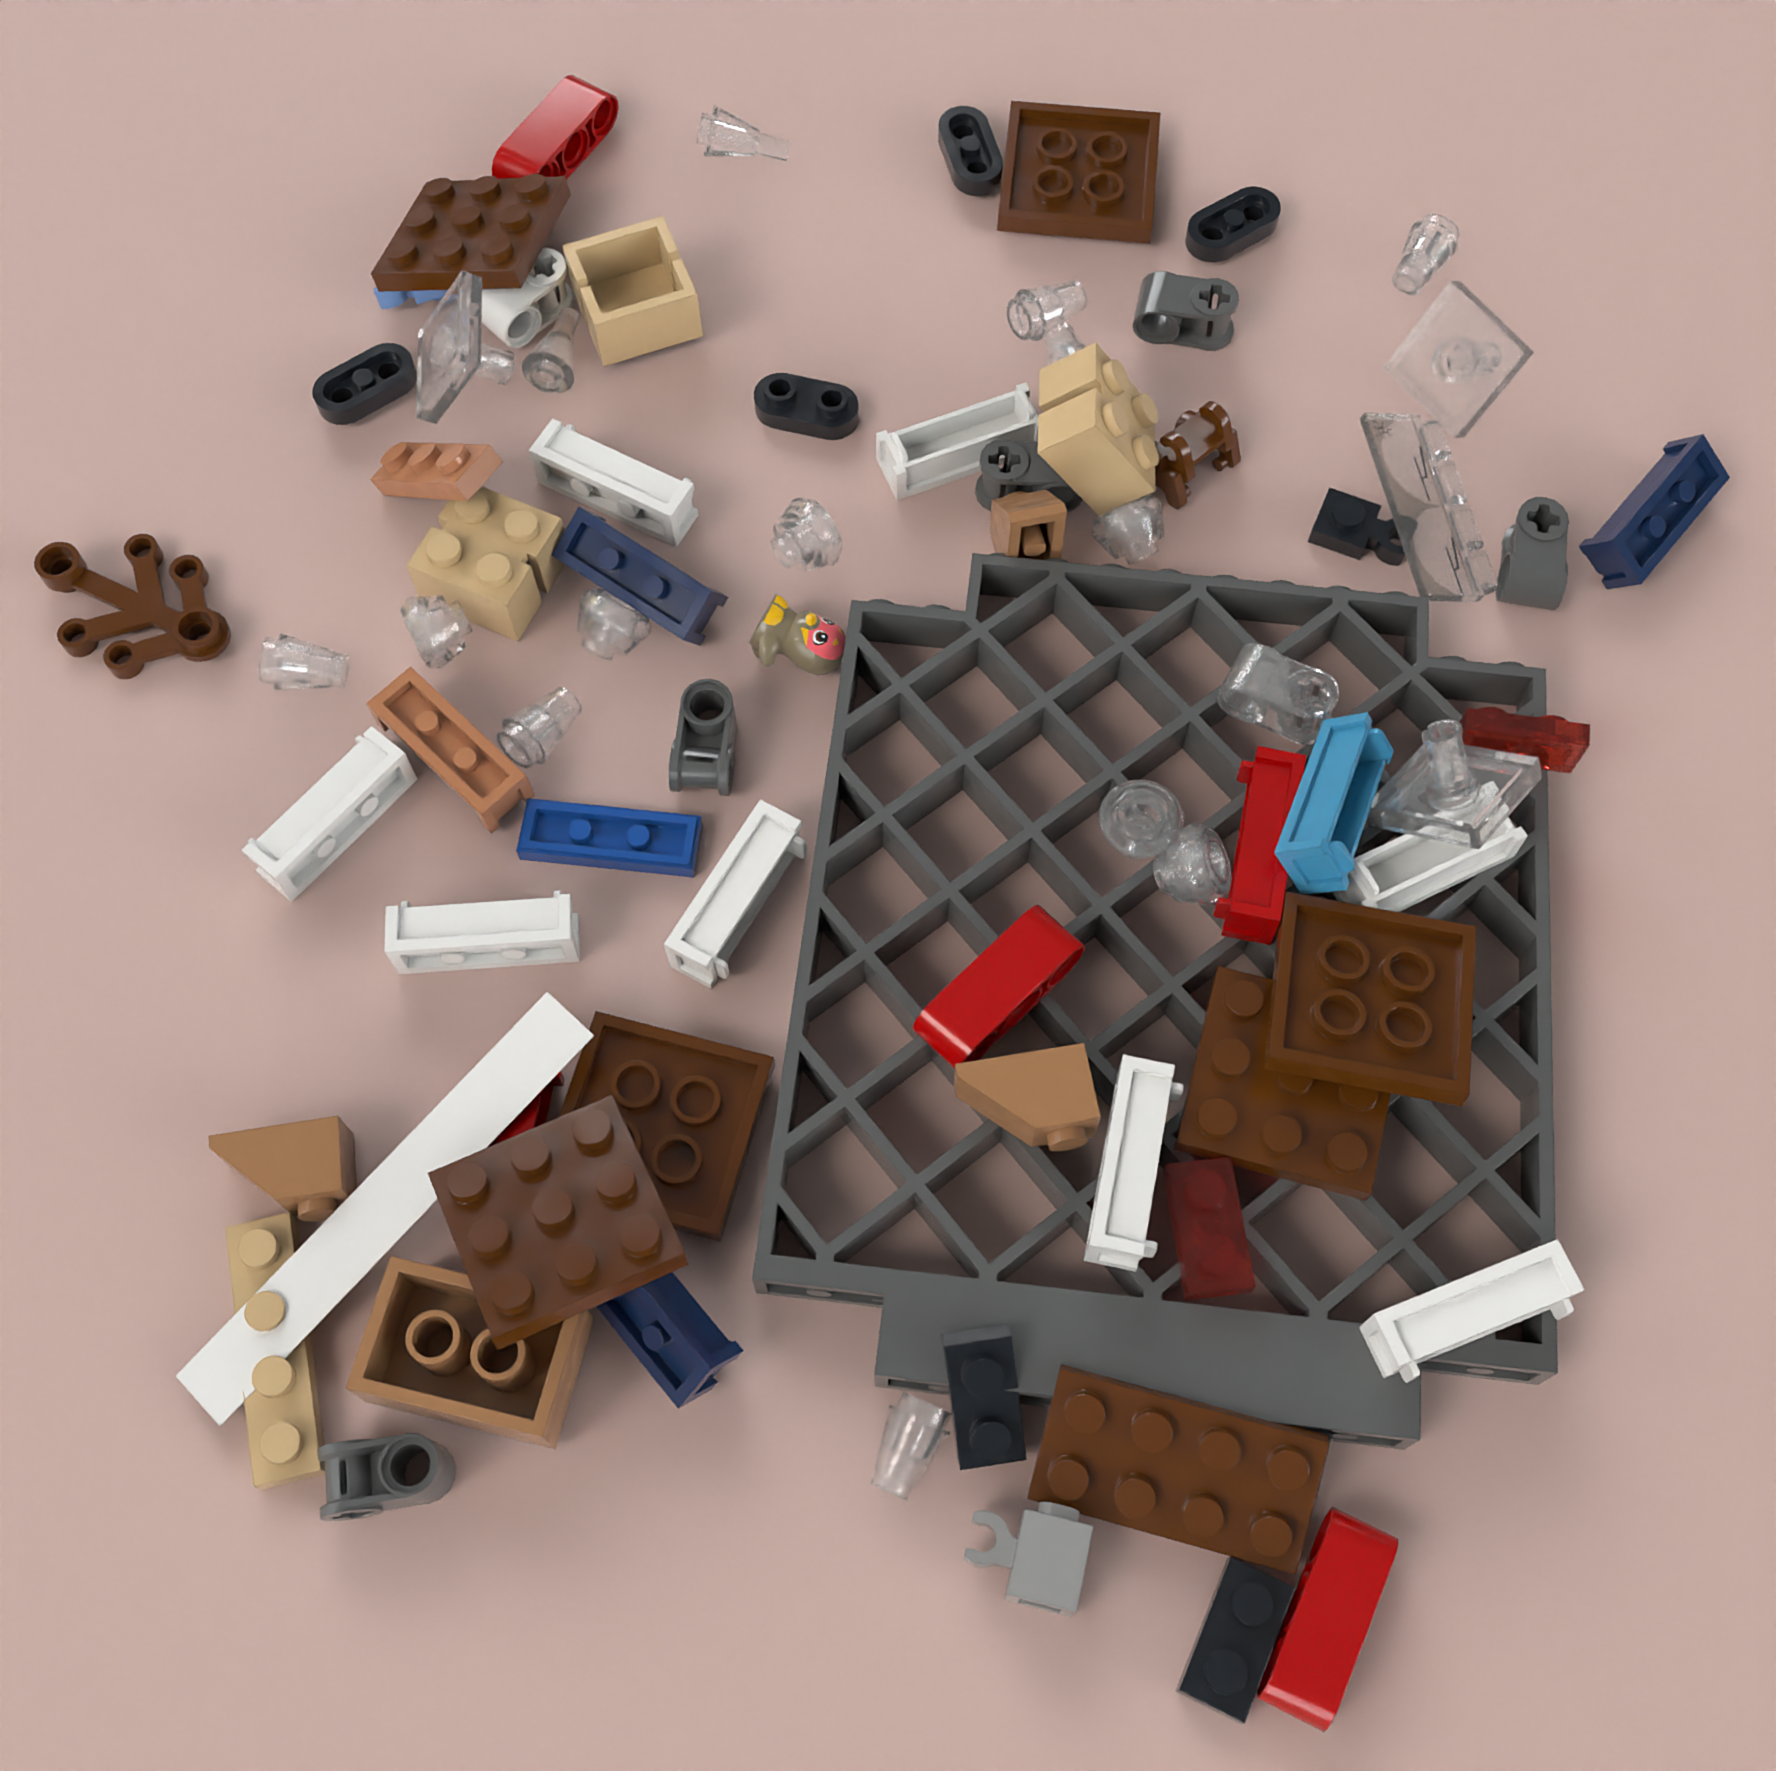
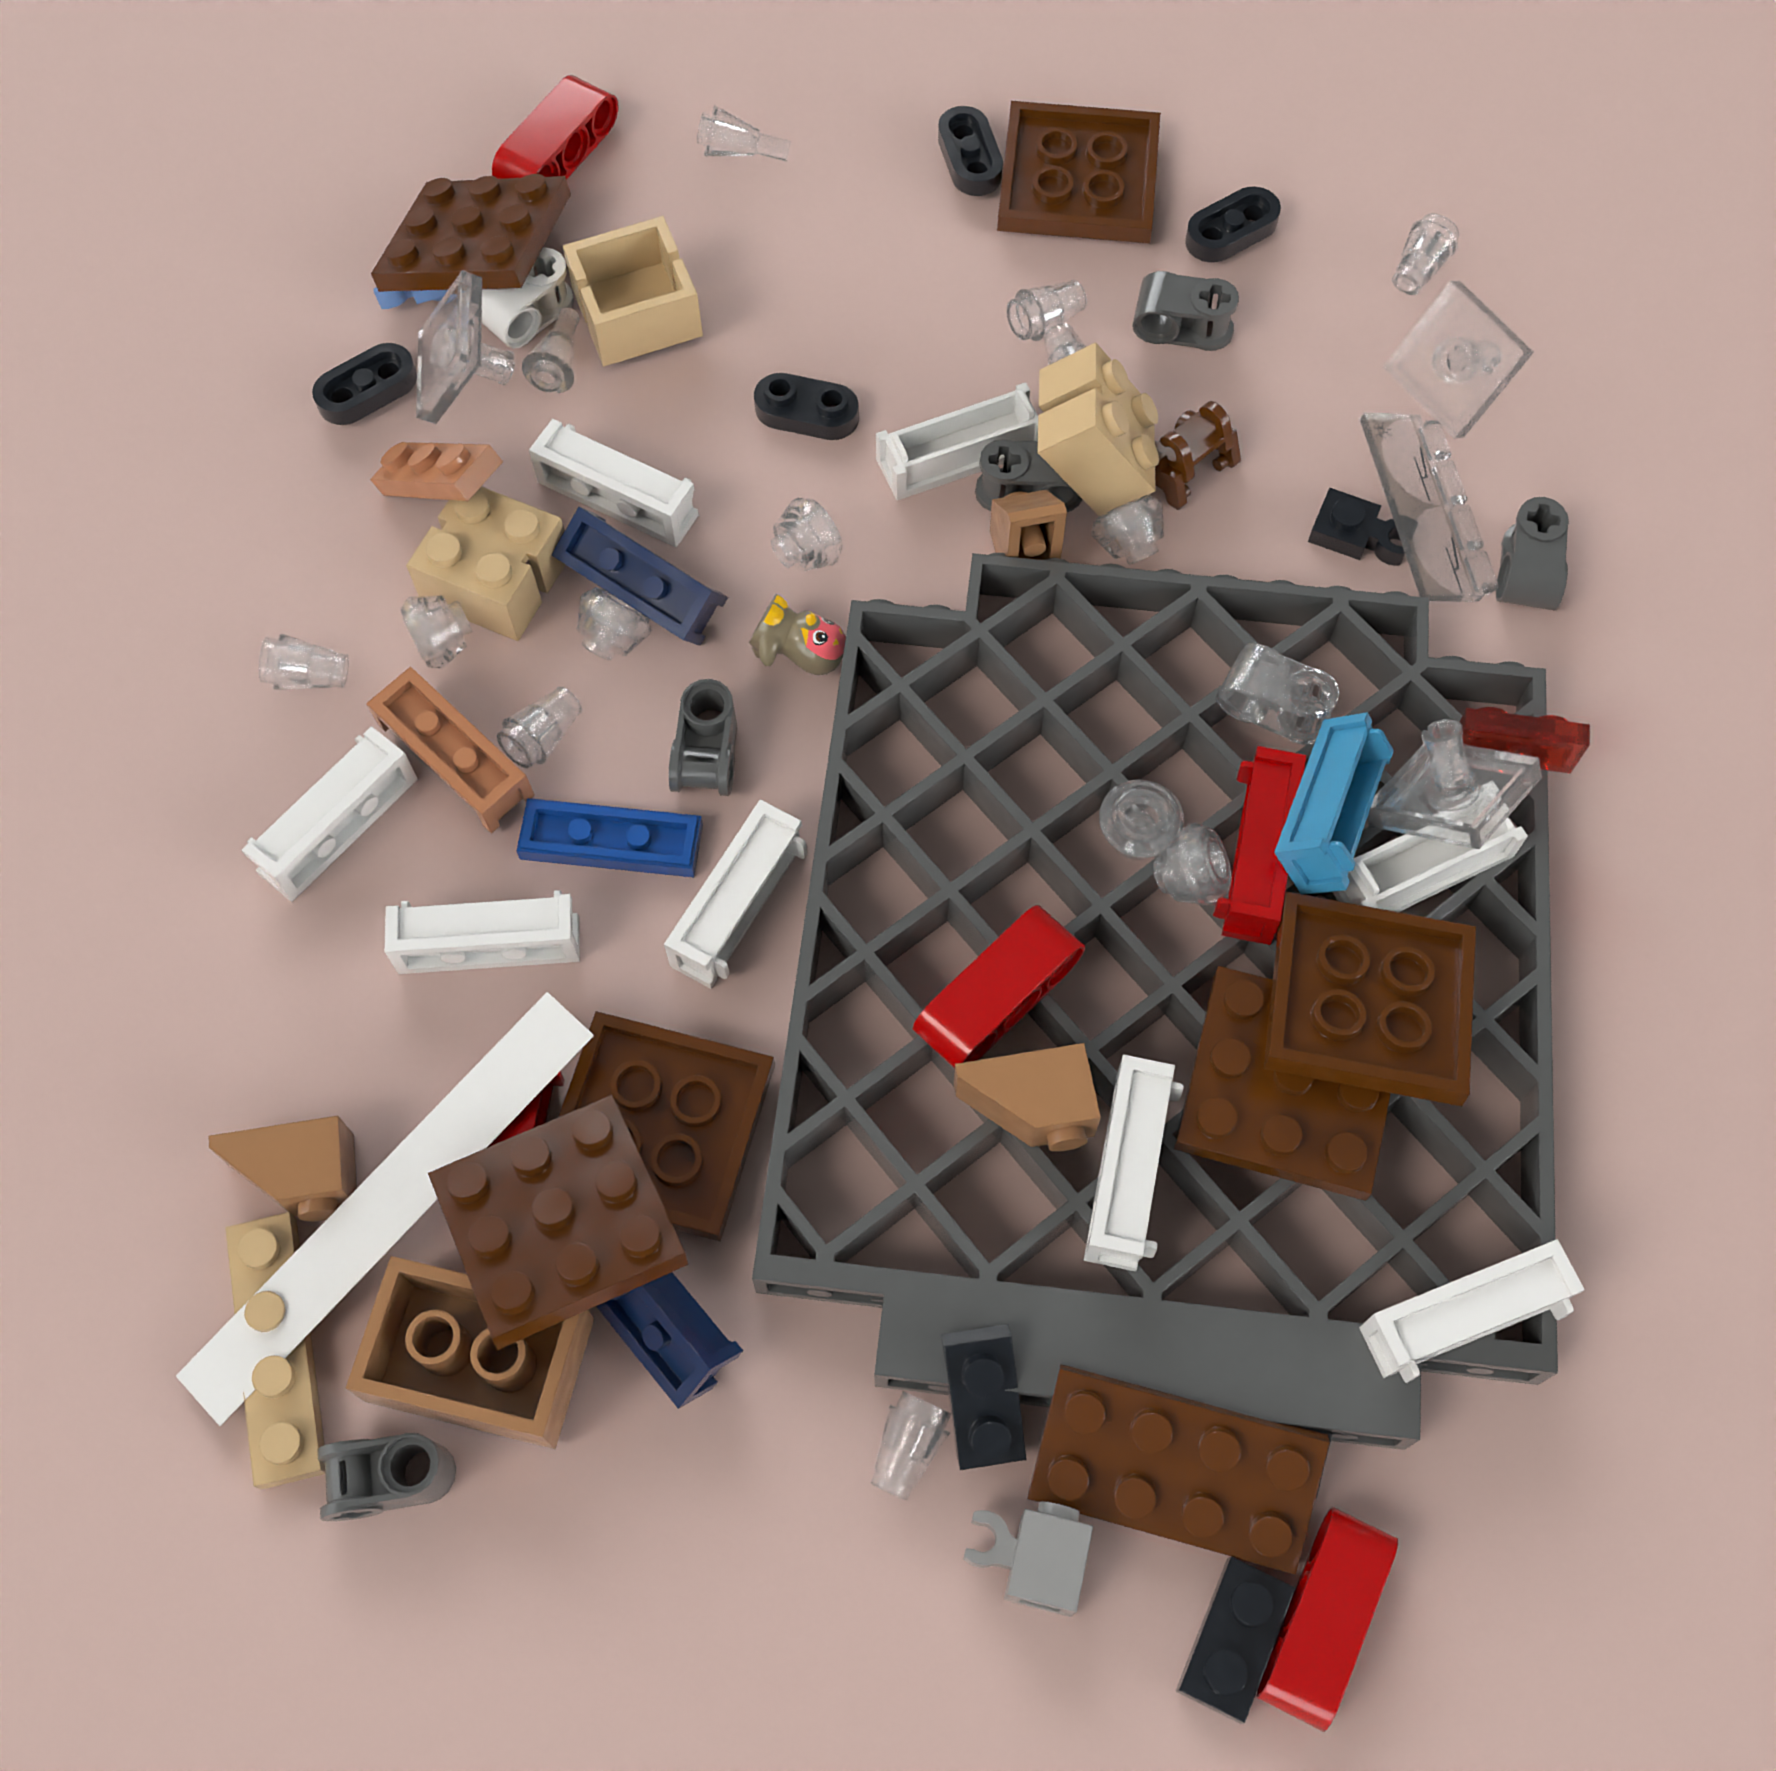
reddish brown plant [34,534,231,679] -> none
clear red plate [1163,1157,1256,1300] -> none
dark blue container [1579,434,1730,589] -> none

